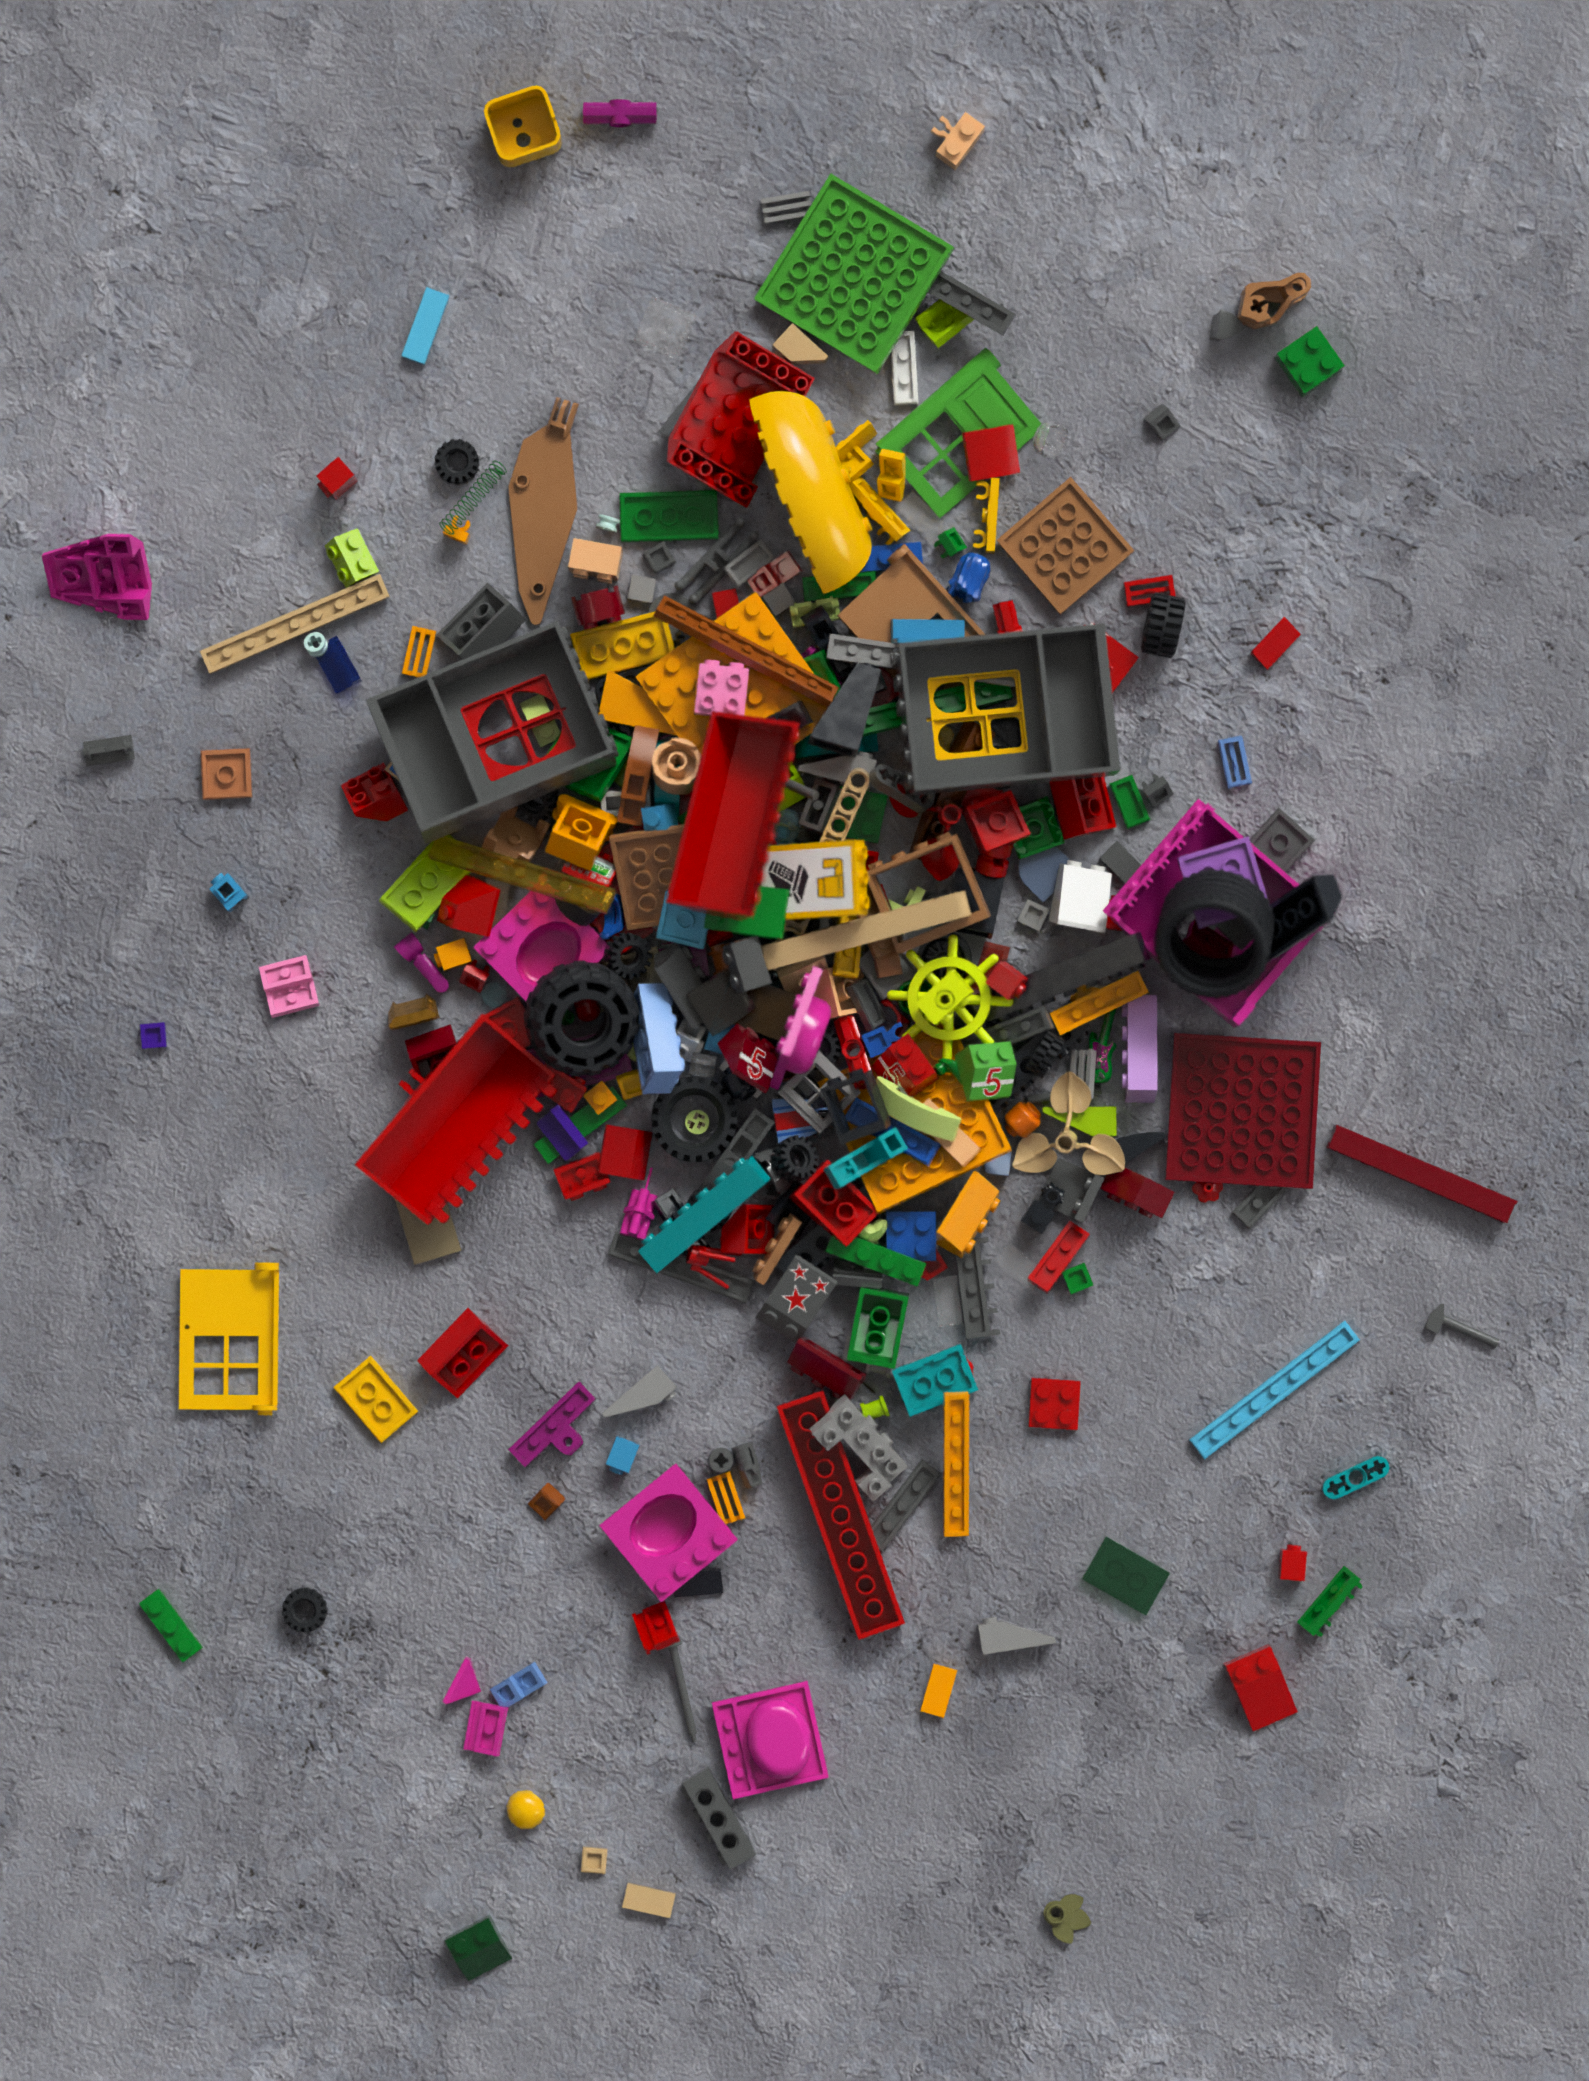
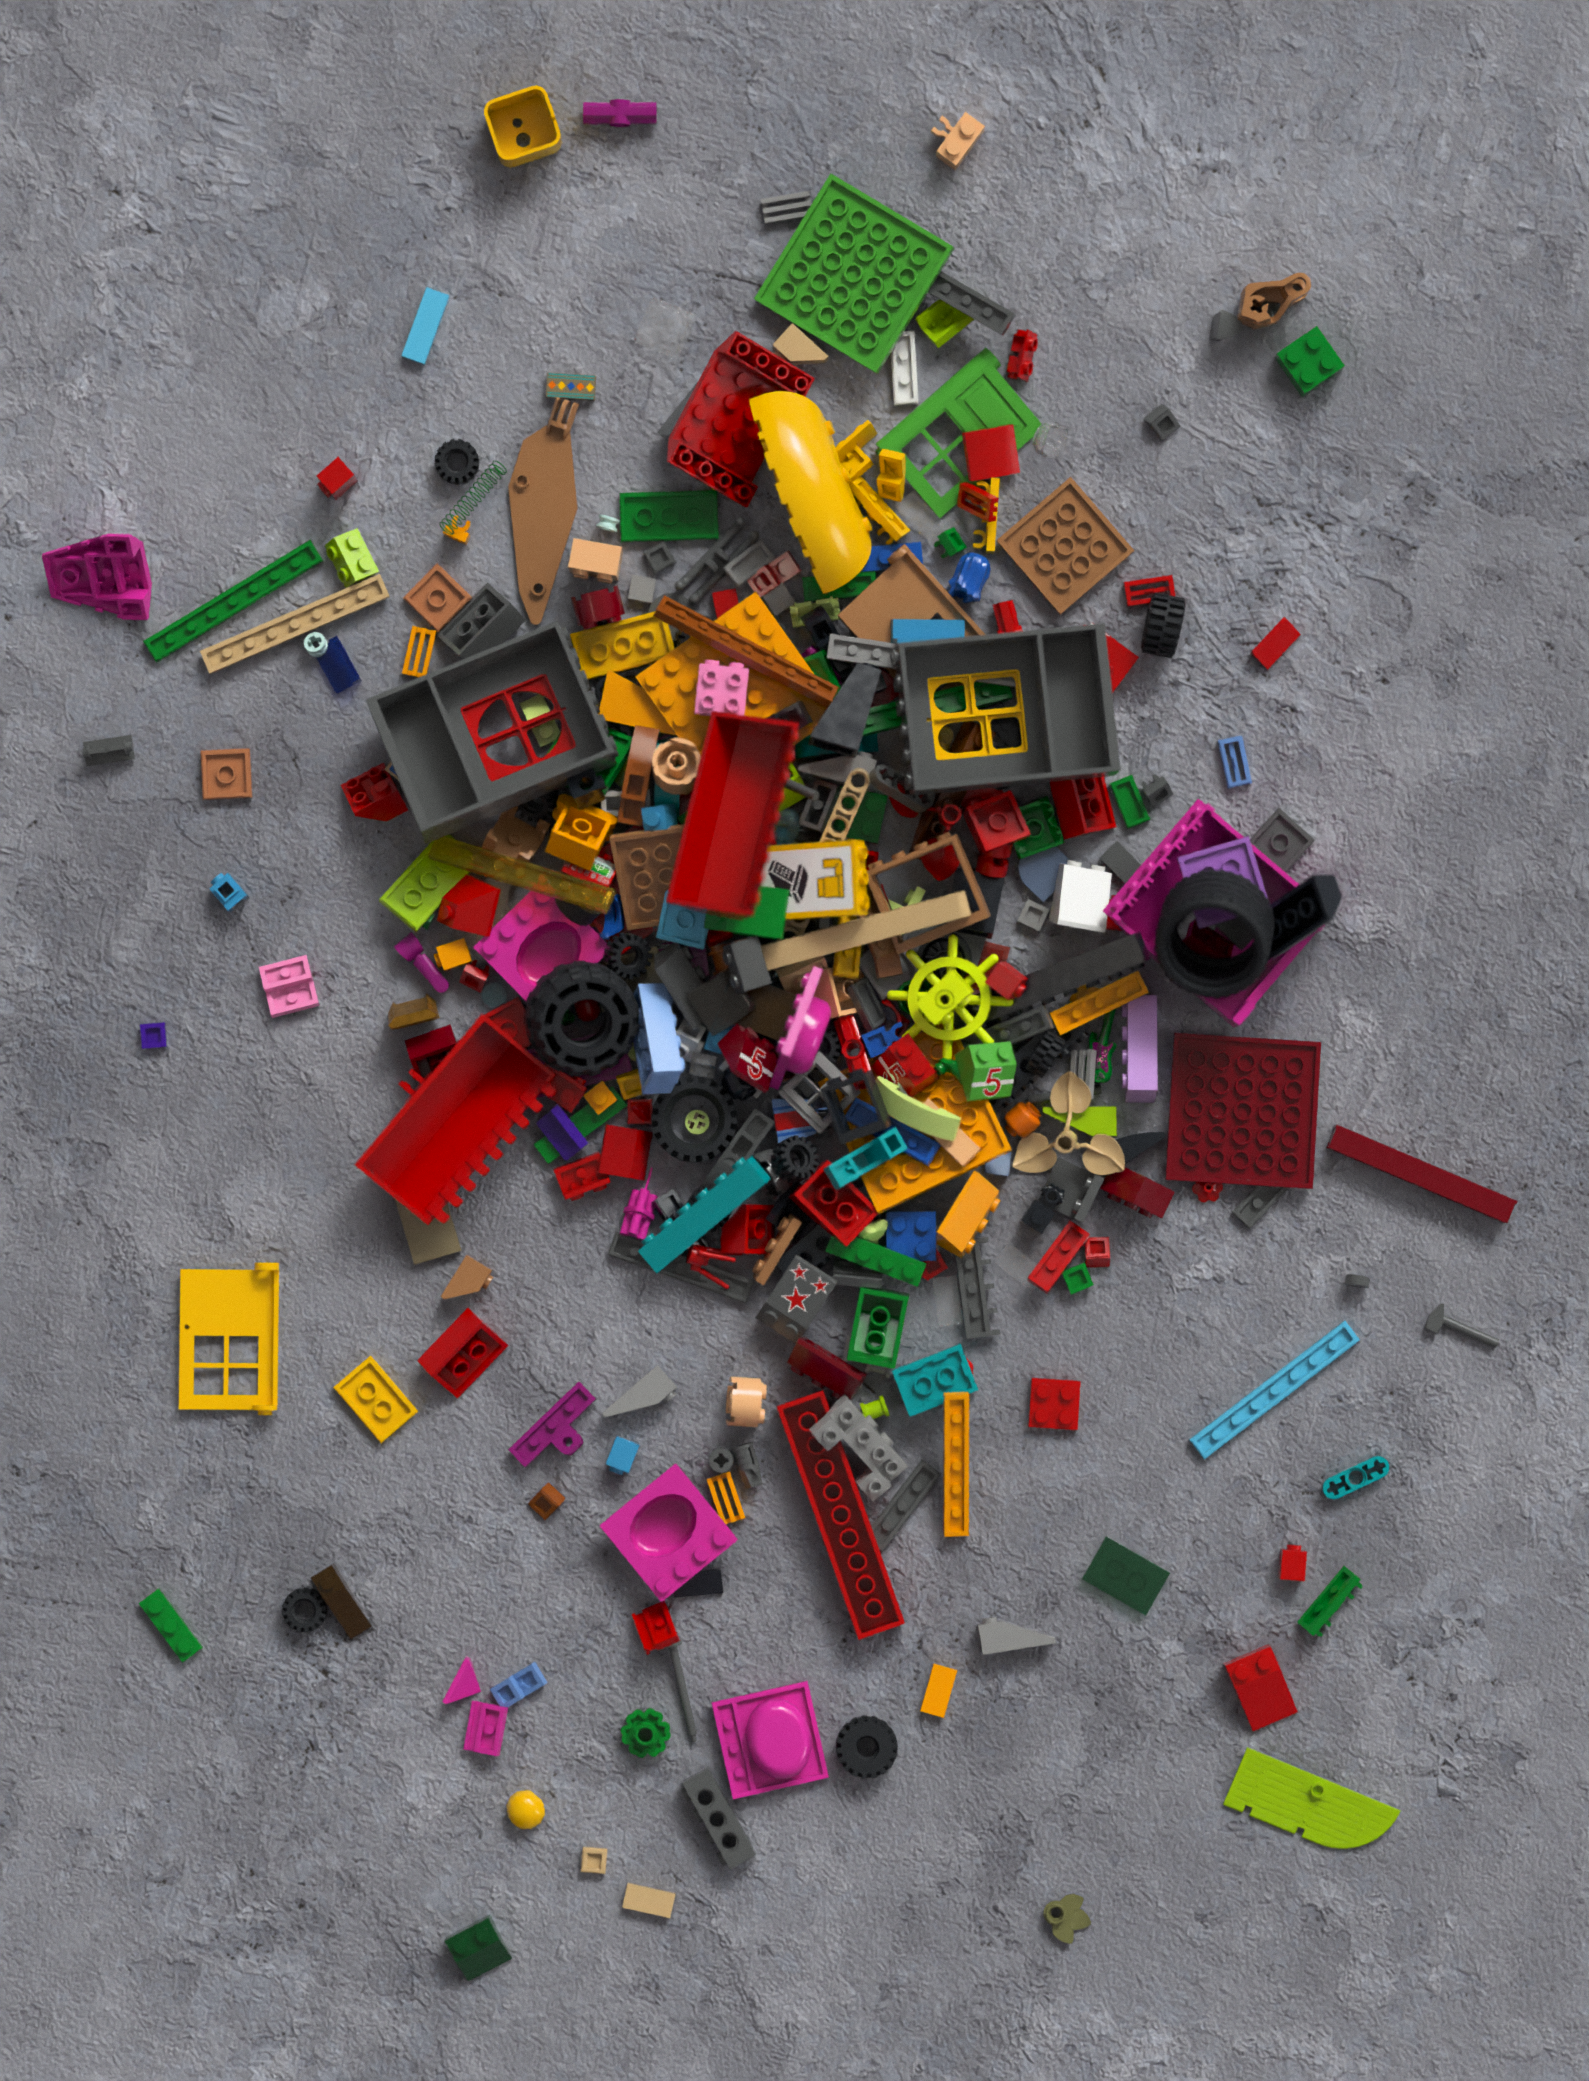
none -> green tile [143,540,323,663]
none -> dark brown slope [311,1563,372,1639]
none -> nougat tile [403,563,472,632]
none -> medium nougat slope [441,1255,494,1299]
none -> dark tan tile [546,372,596,401]
none -> black brick [566,768,607,810]
none -> green plant [621,1708,671,1758]
none -> red tile [628,1099,653,1124]
none -> light nougat brick [726,1376,767,1427]
none -> black tyre [836,1715,898,1779]
none -> red tile [957,482,999,522]
none -> red hinge [1006,329,1038,382]
none -> red slope [1085,1237,1110,1268]
none -> lime door [1223,1747,1401,1849]
none -> dark grey tile [1345,1274,1370,1288]

